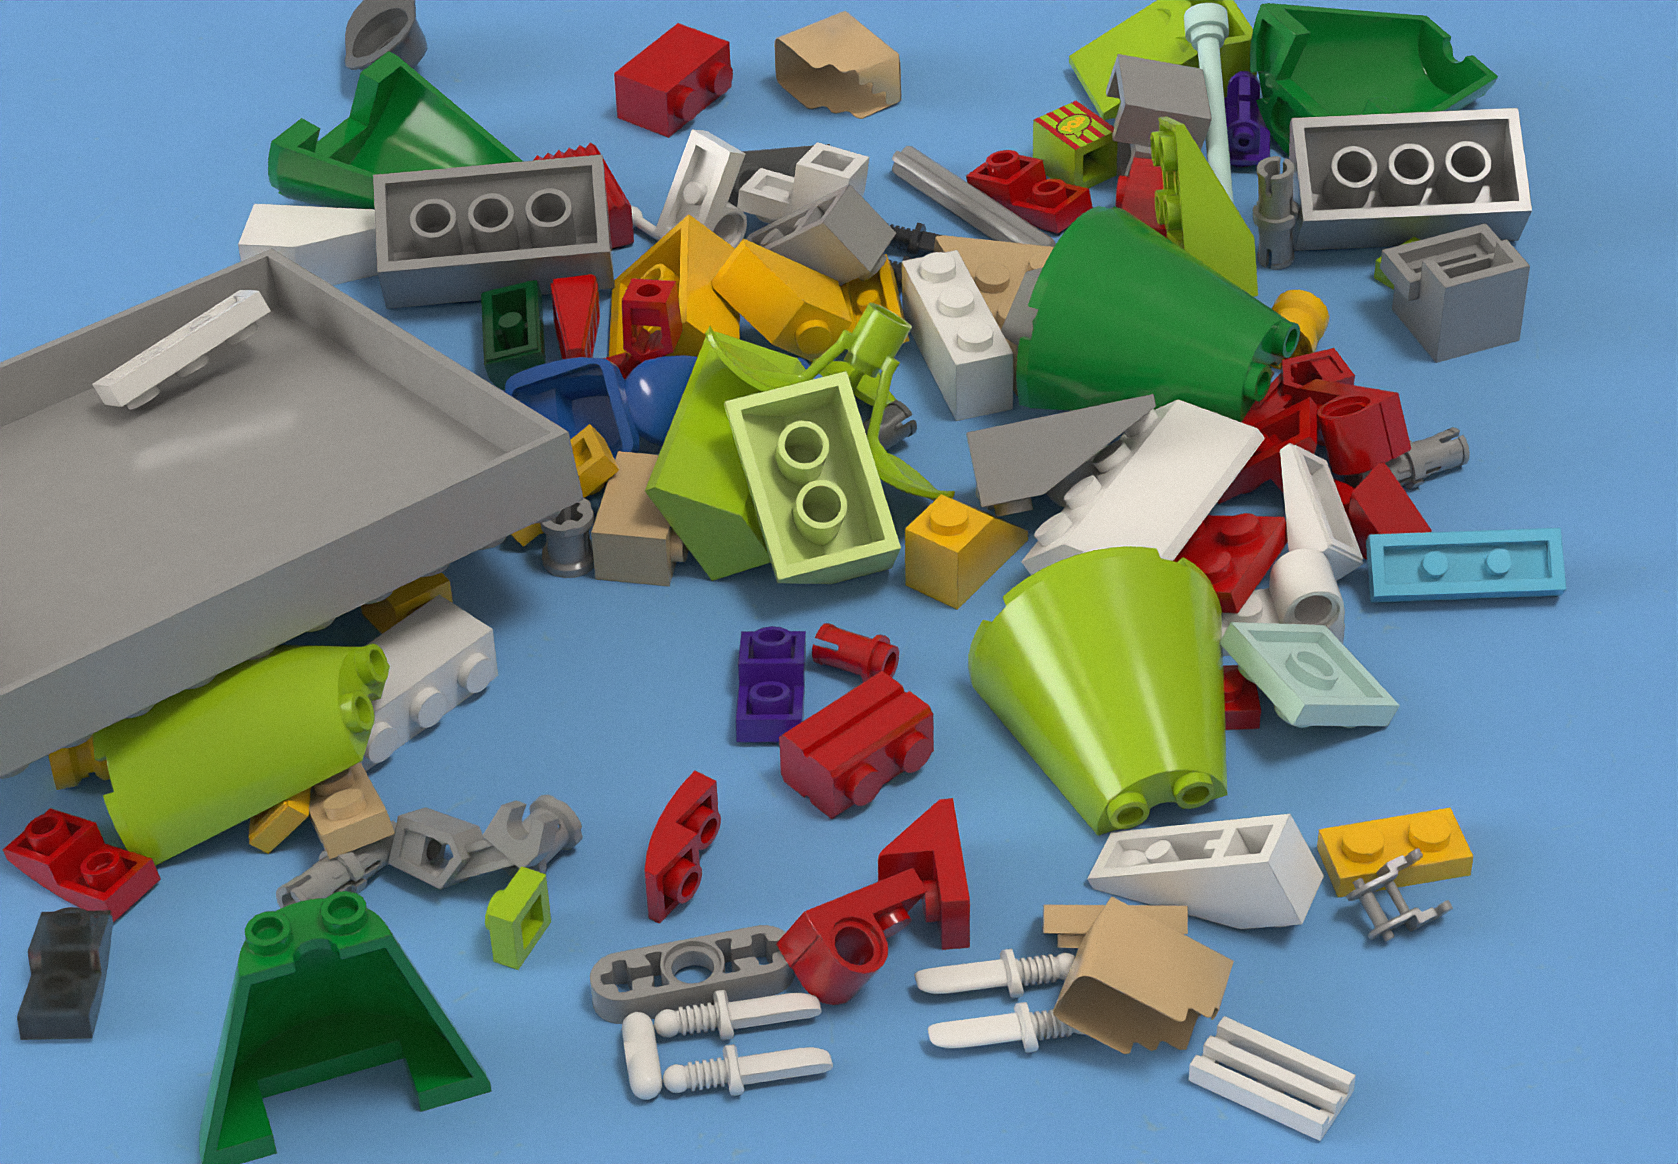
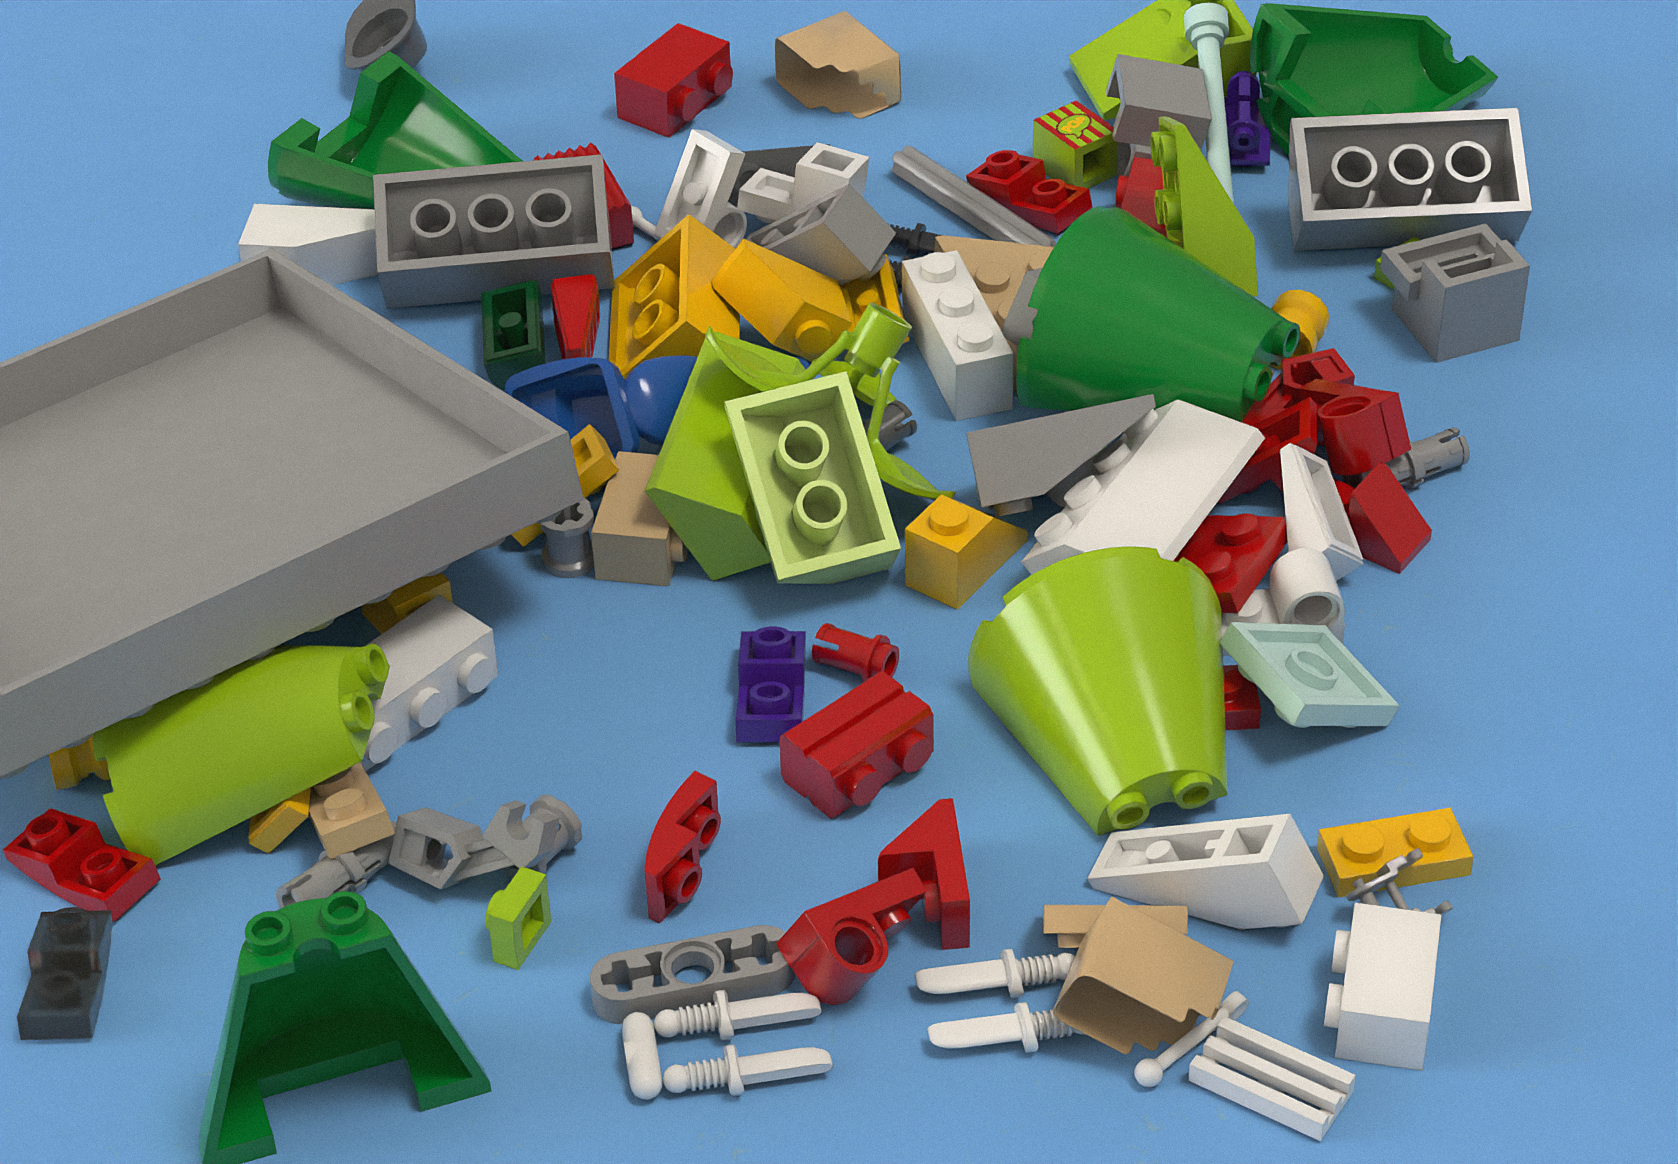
white plate [92,290,271,410] -> none
red piece [603,278,683,379] -> none
light grey pin [1253,156,1299,270] -> none
medium azure plate [1366,528,1567,603] -> none
none -> white hinge [1134,991,1249,1087]
none -> white brick [1324,903,1441,1071]

